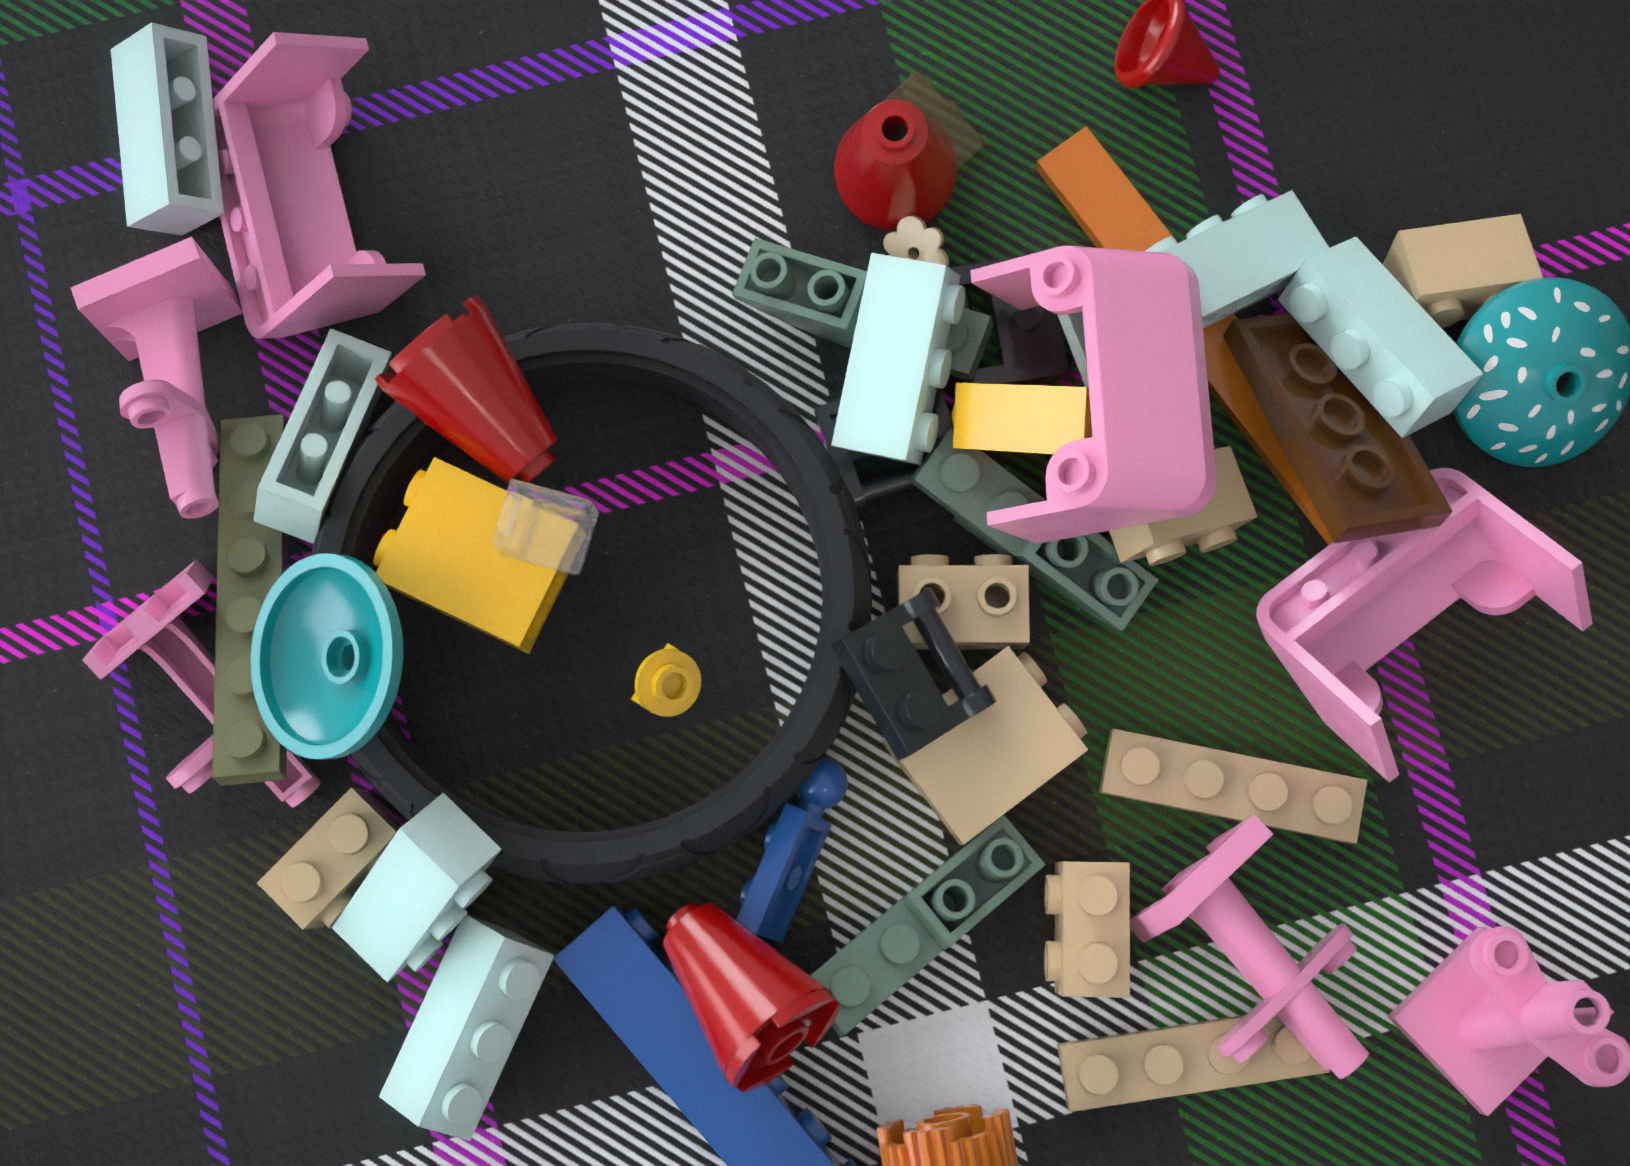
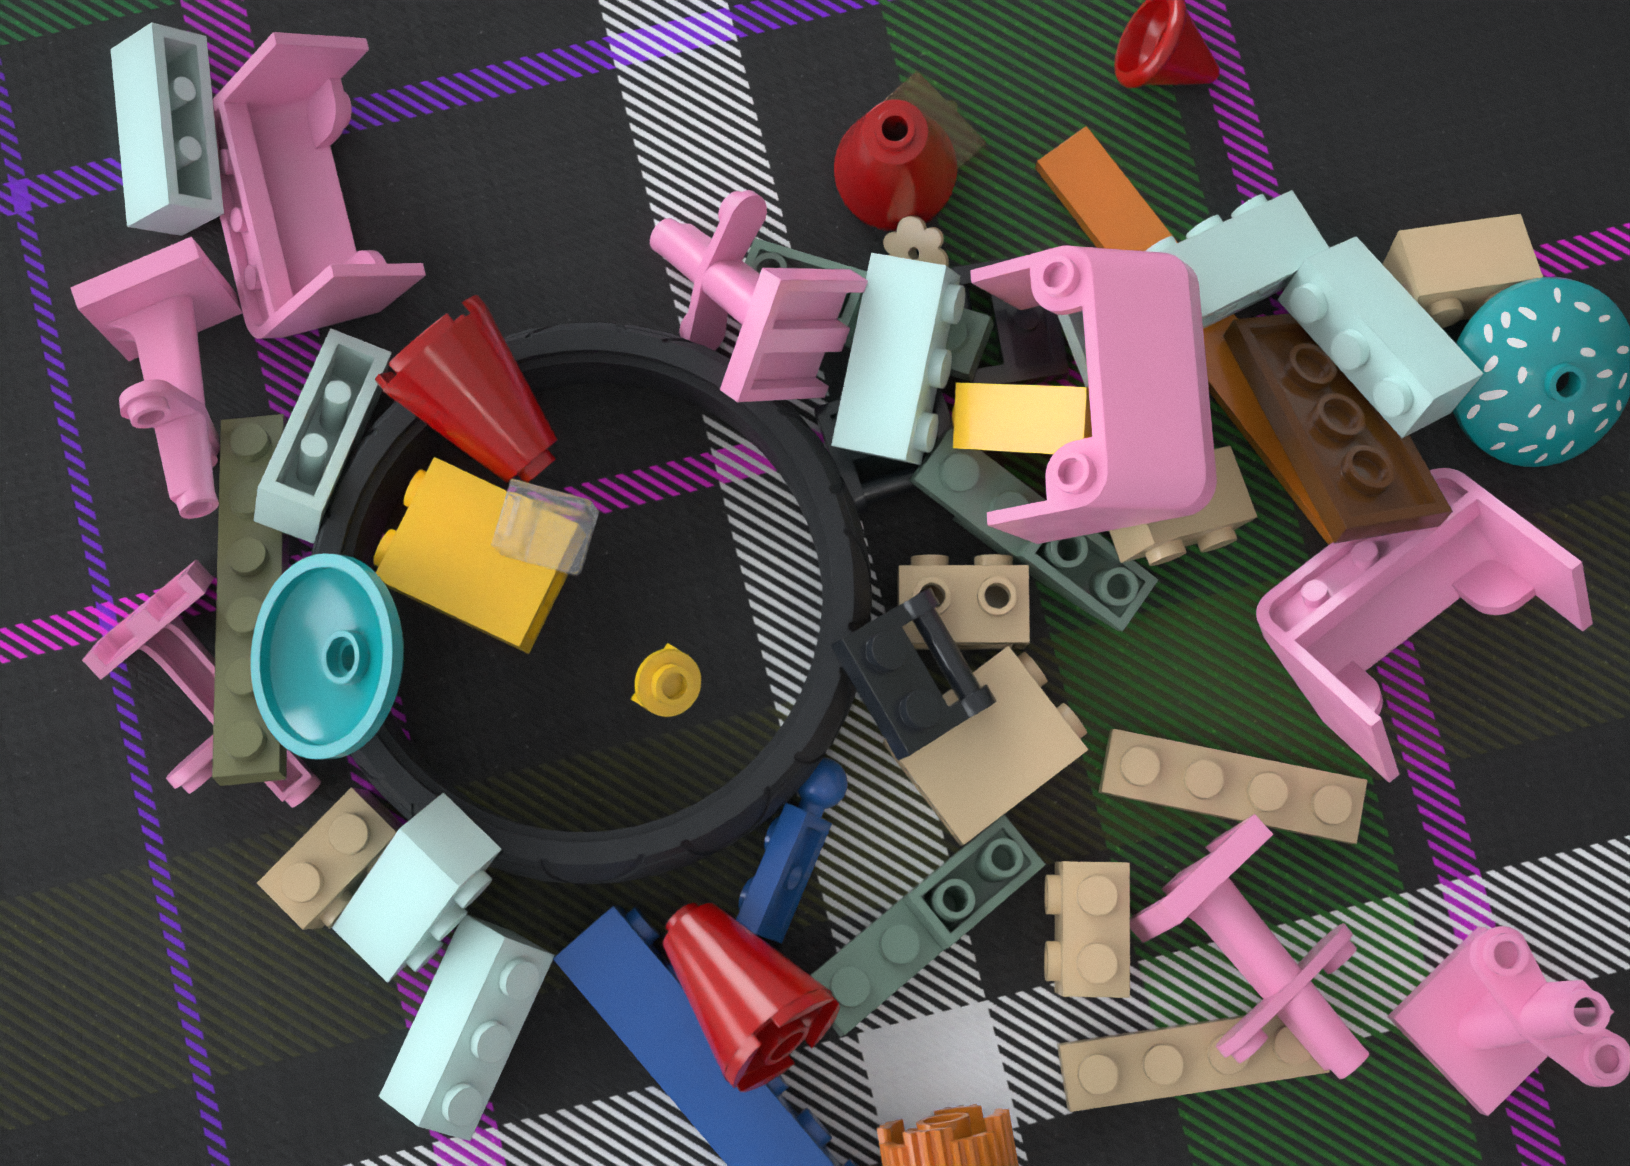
none -> bright pink piece [650,190,868,402]

